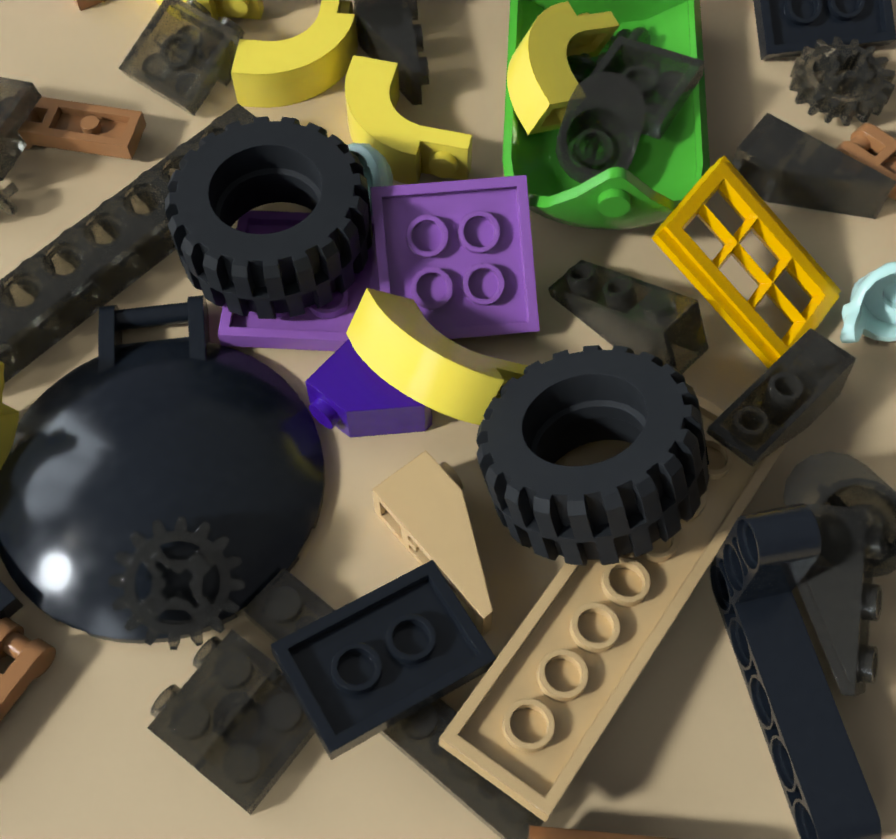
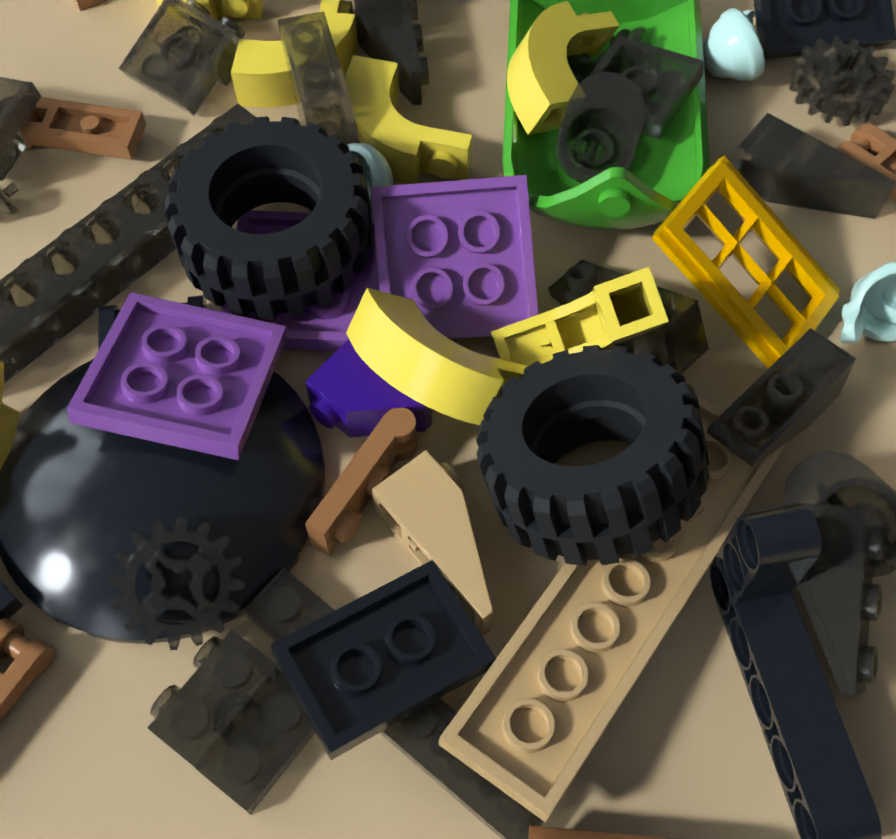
none -> medium lavender plate [67,292,286,460]
none -> clear smoke slope [277,11,360,145]
none -> medium nougat plate [305,407,417,556]
none -> light yellow arch [491,267,669,366]
none -> light aqua hat [703,8,765,81]

